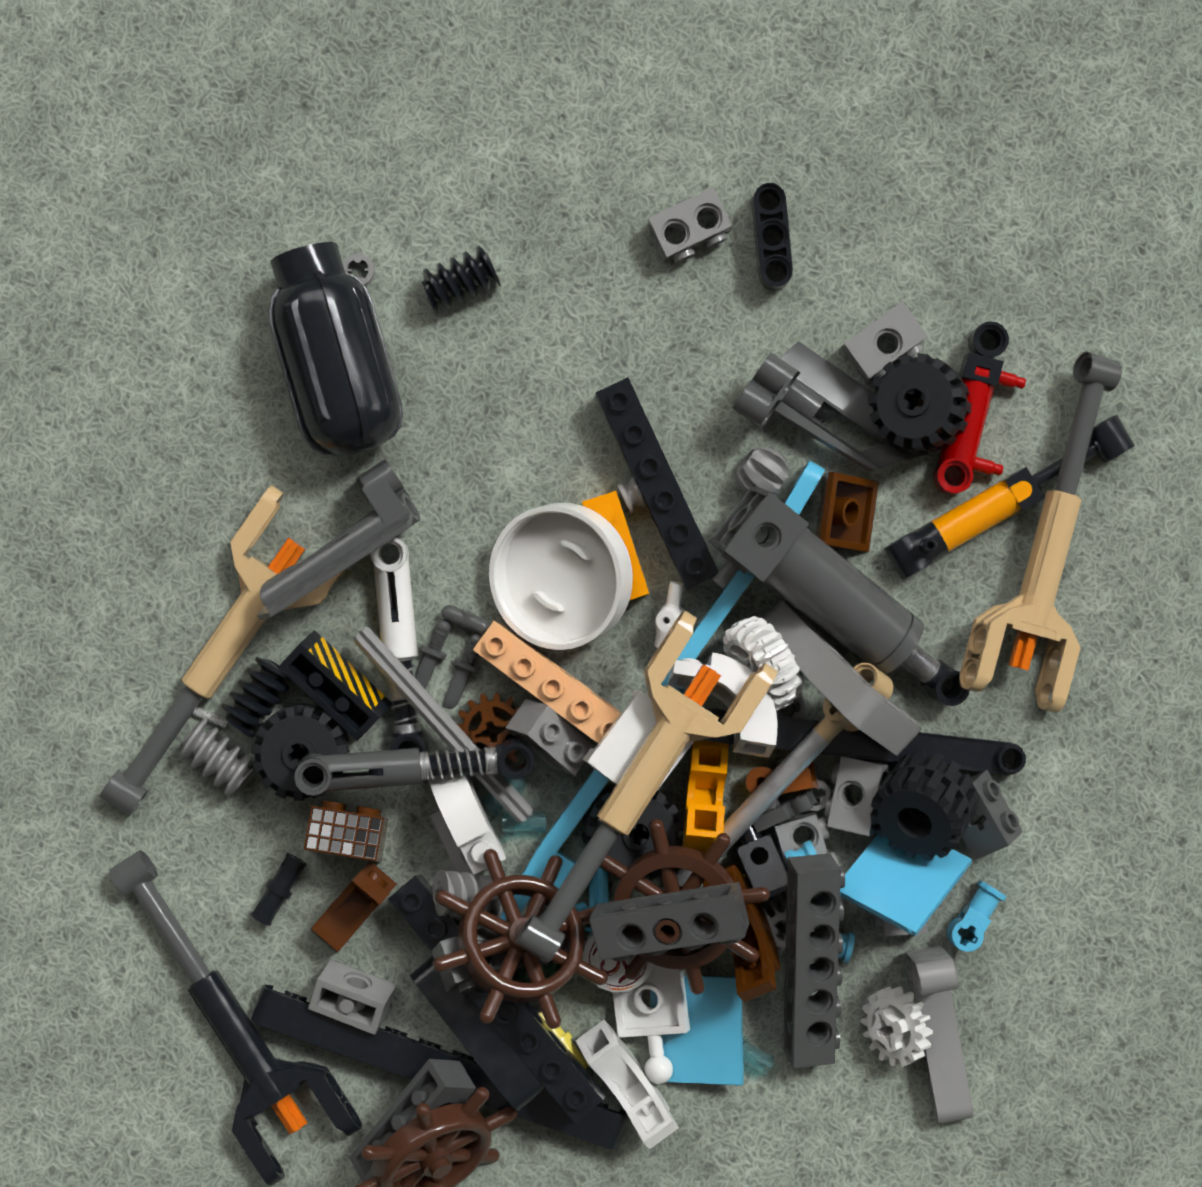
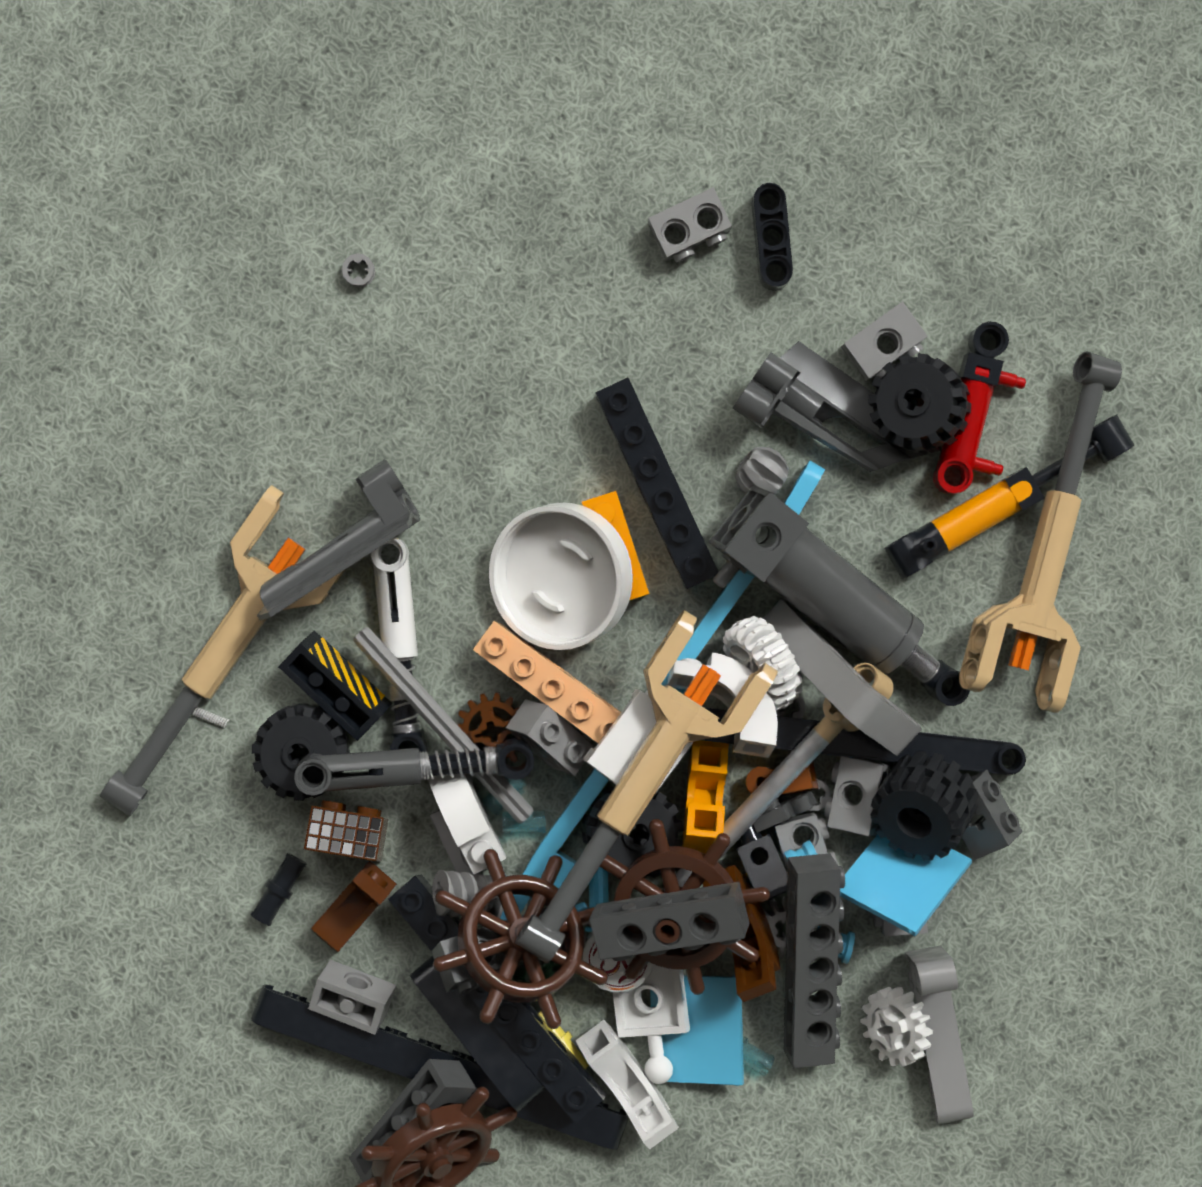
black piece [109,850,362,1186] -> none
light grey piece [180,718,255,797] -> none
black piece [221,657,292,737] -> none
black piece [268,242,403,456] -> none
dark grey piece [415,605,490,709] -> none
black piece [422,246,501,314] -> none
light grey bush [617,478,646,514] -> none
white piece [654,581,684,648] -> none
reddish brown slope [815,472,879,552] -> none
medium azure connector [947,880,1007,952] -> none

